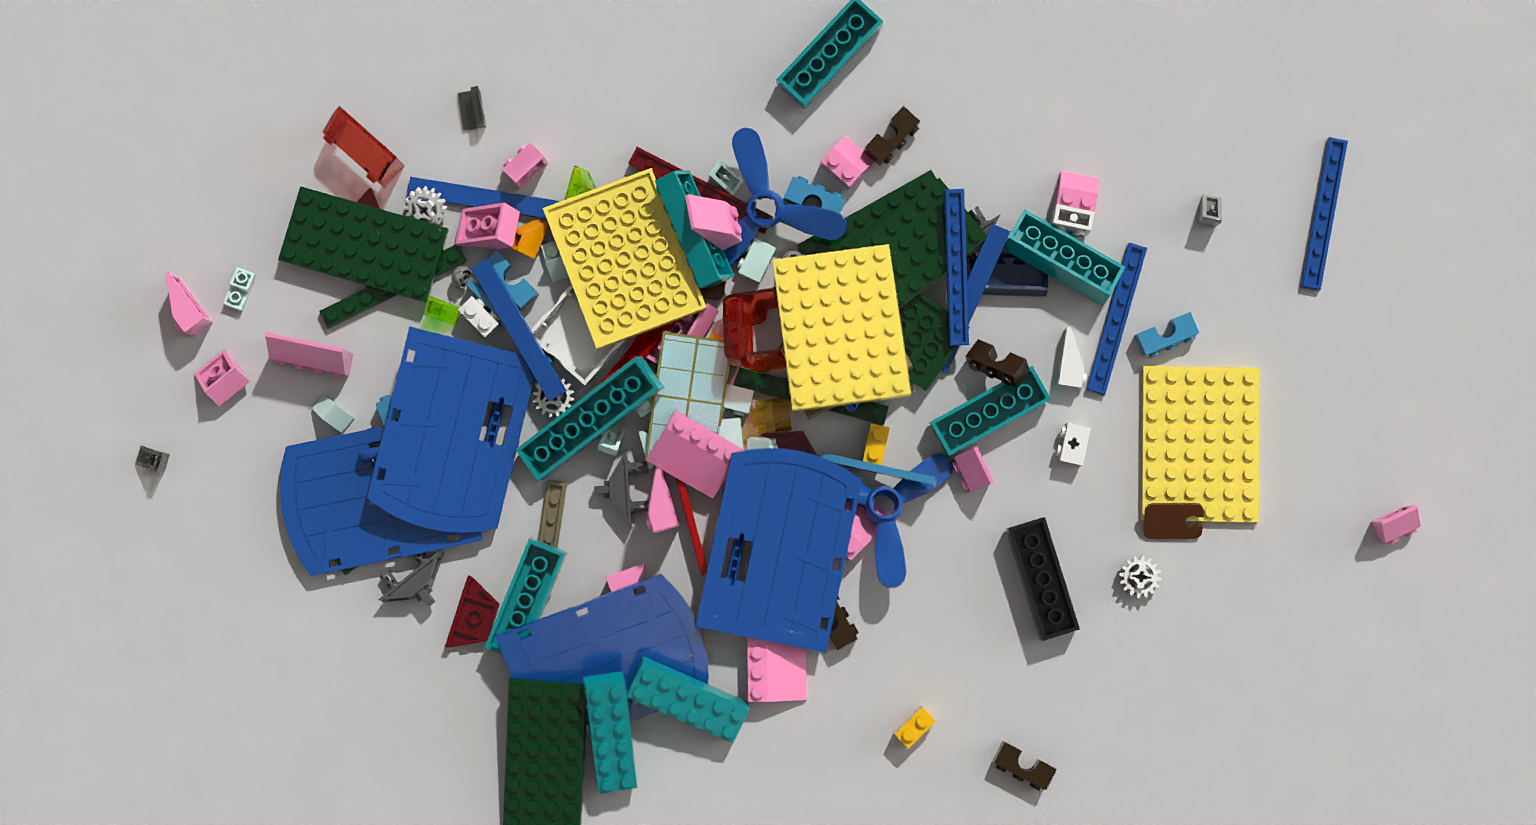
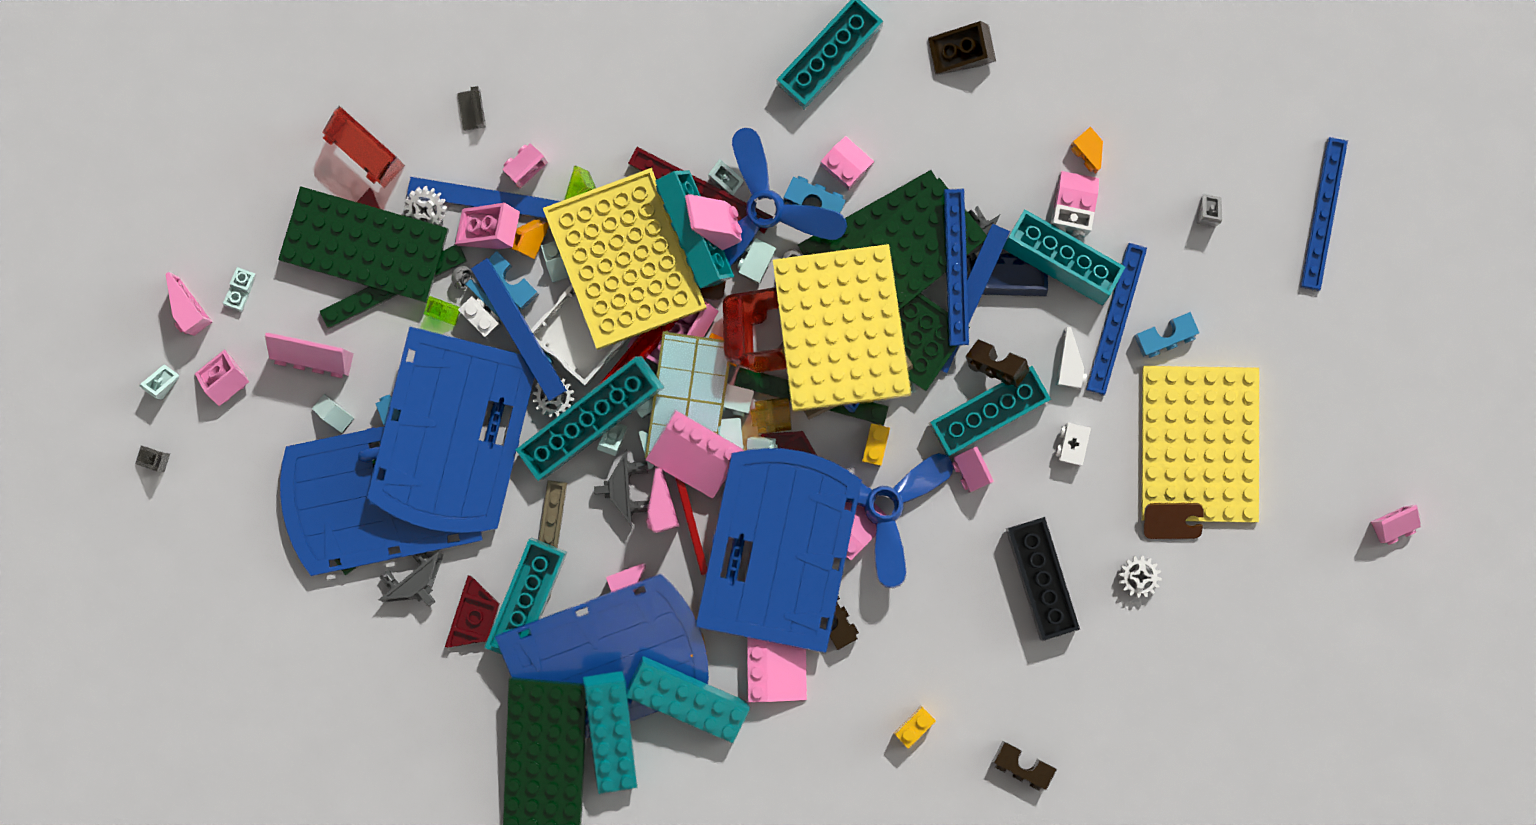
dark azure tile [821,452,937,487] -> none
dark brown arch [863,106,920,167] -> none
none -> light aqua slope [139,364,179,400]
none -> dark brown slope [928,21,996,75]
none -> light orange slope [1071,127,1103,174]

